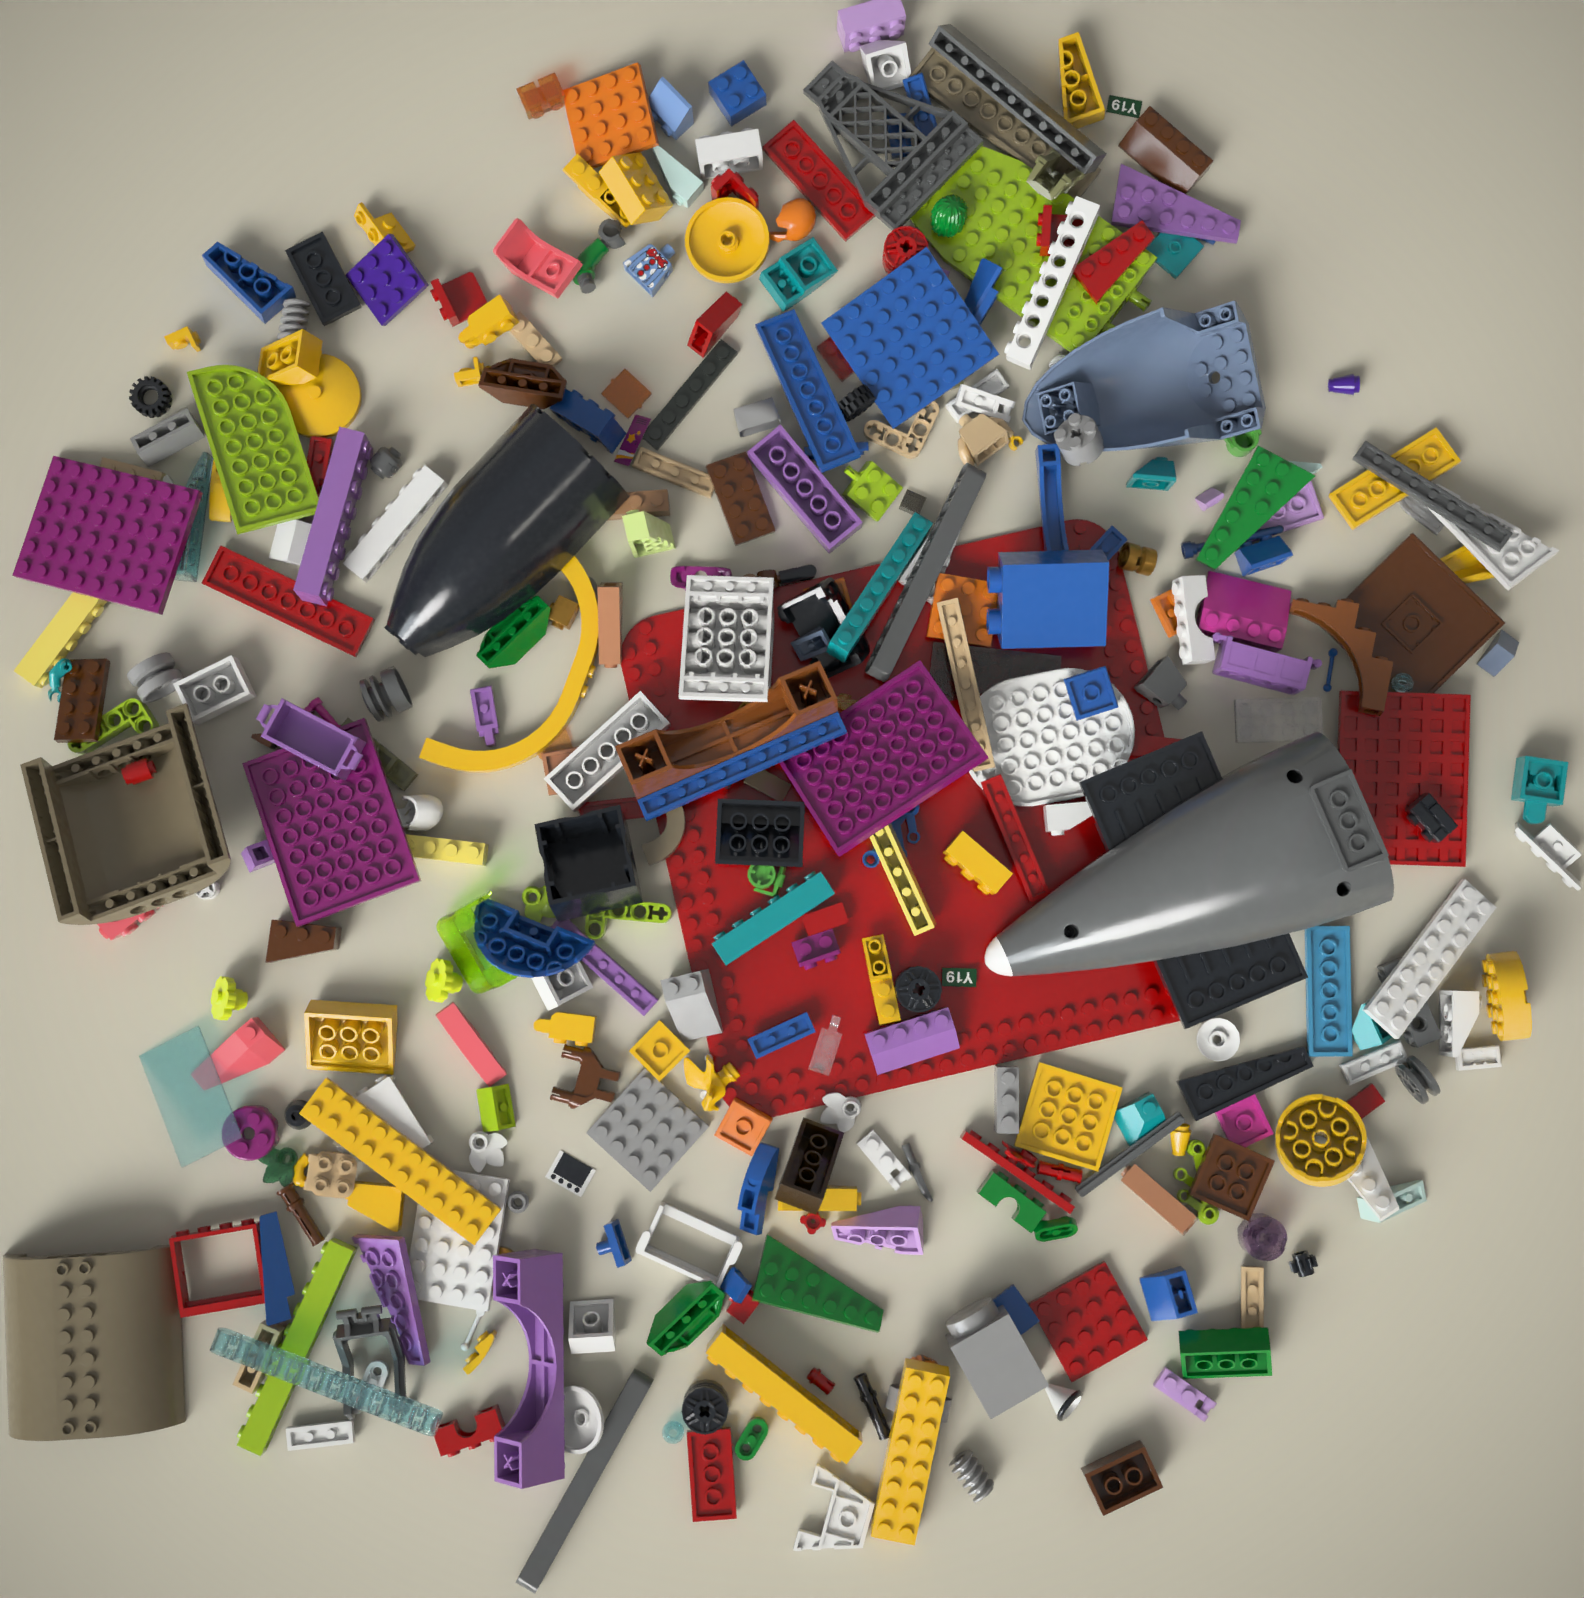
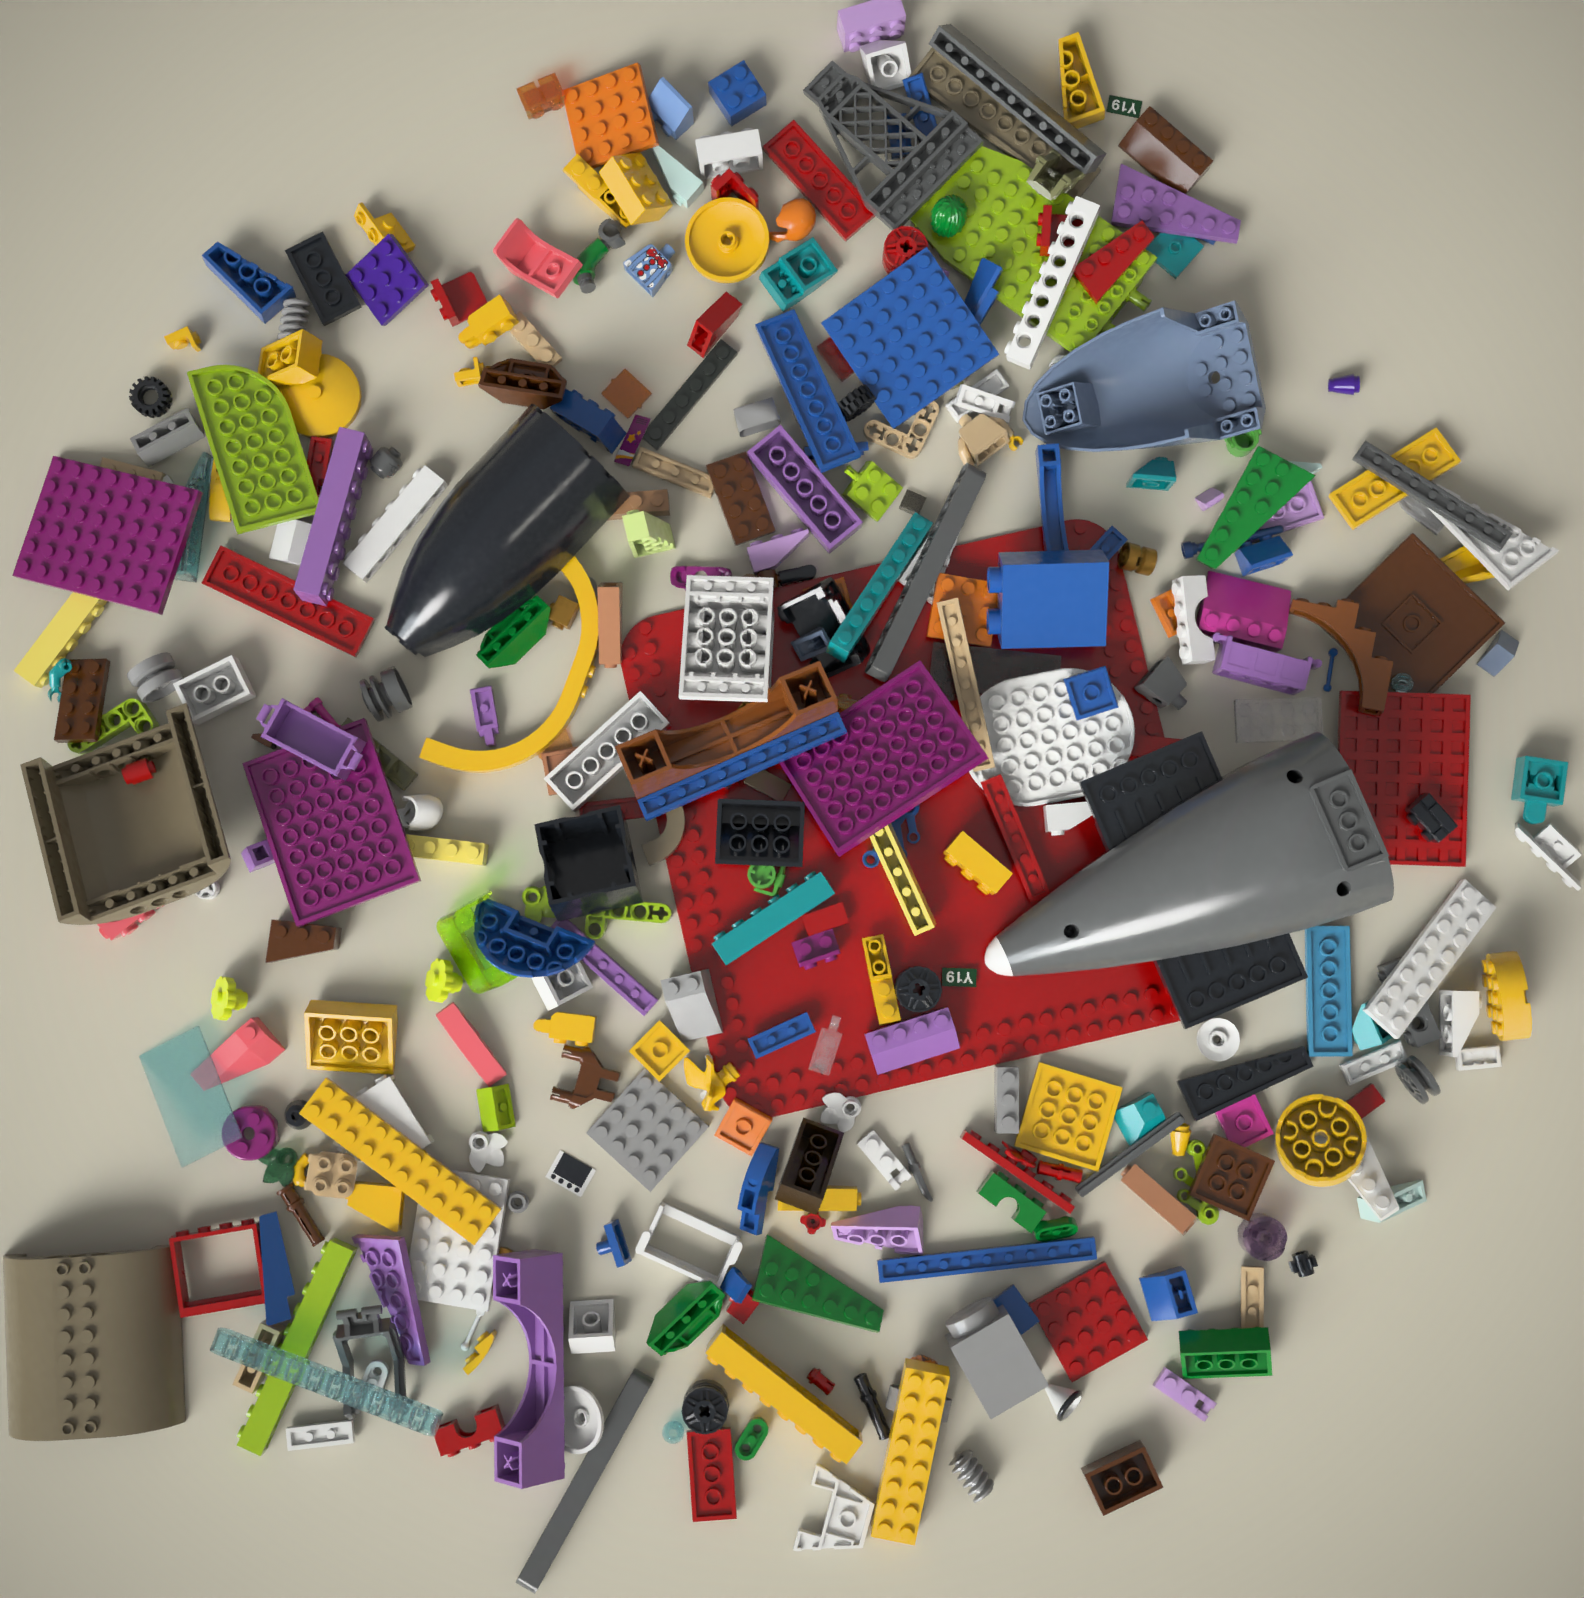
light grey brick [1054,413,1104,466] -> none
none -> lavender slope [747,528,809,576]
none -> blue plate [877,1236,1097,1283]

